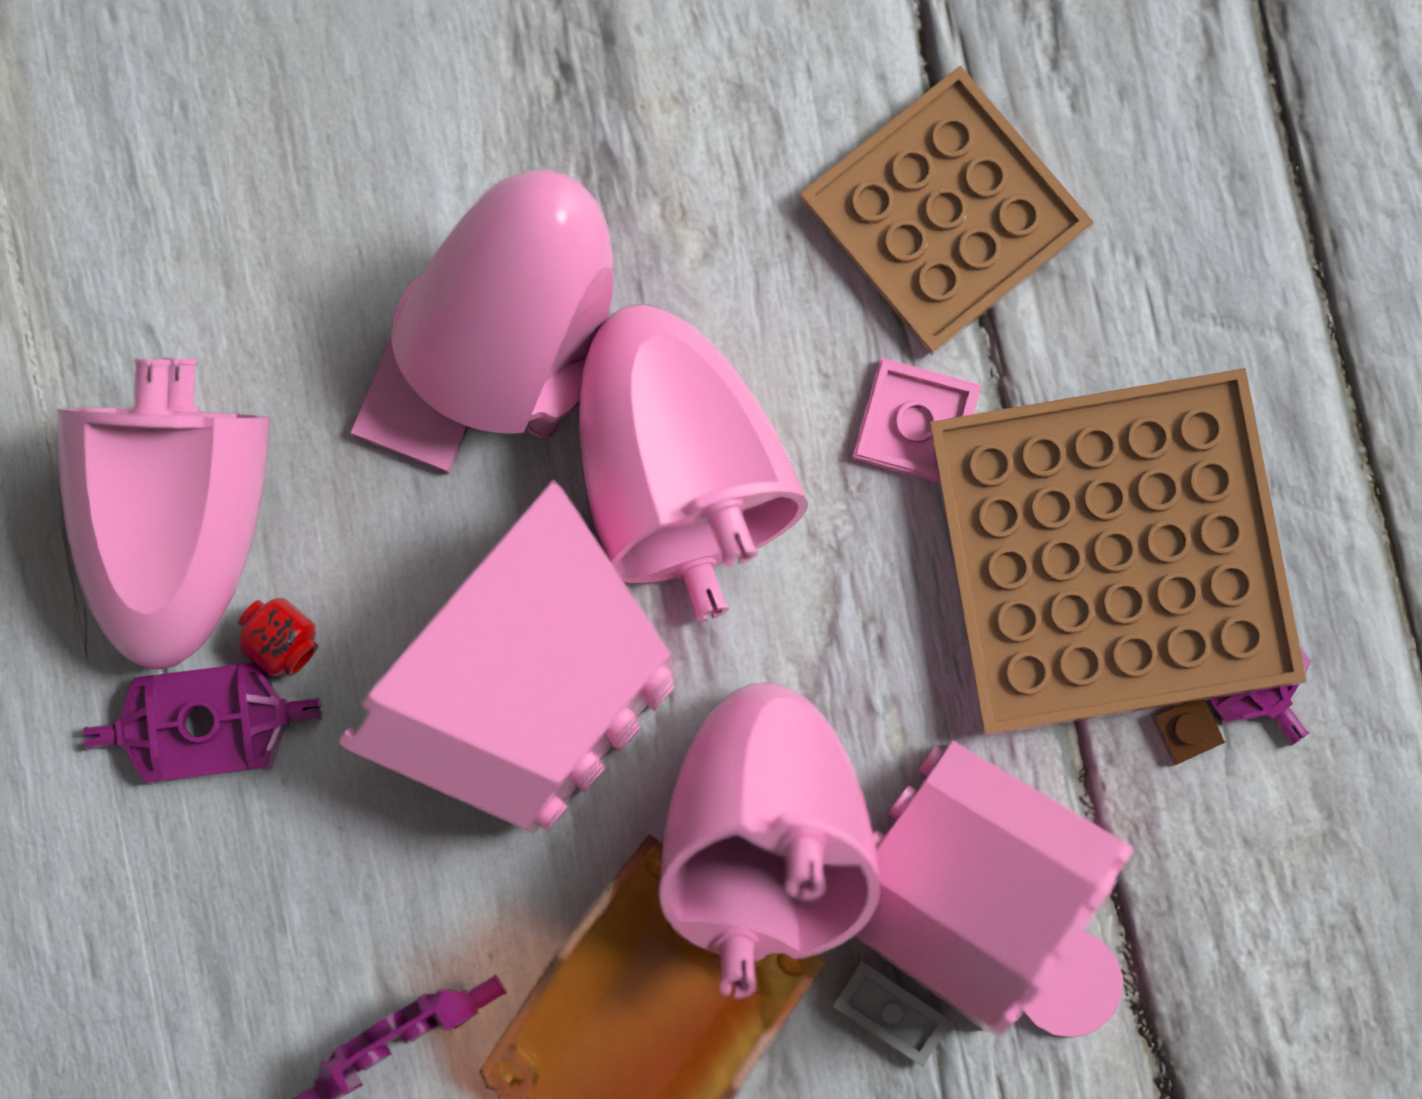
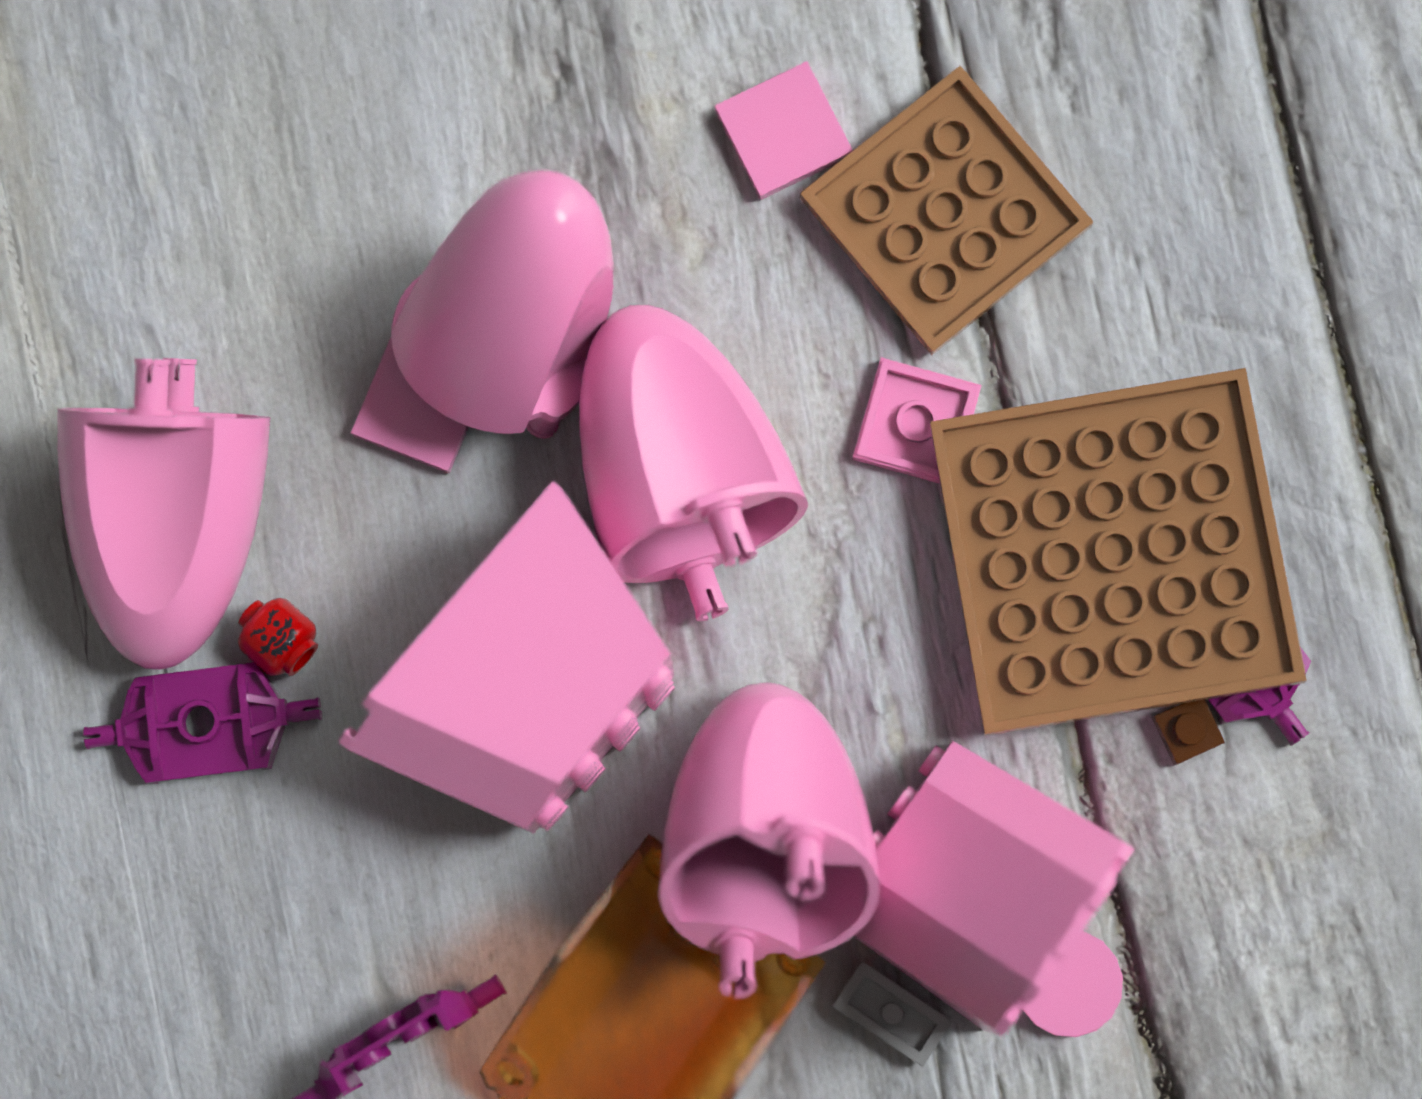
none -> bright pink tile [715,61,853,200]

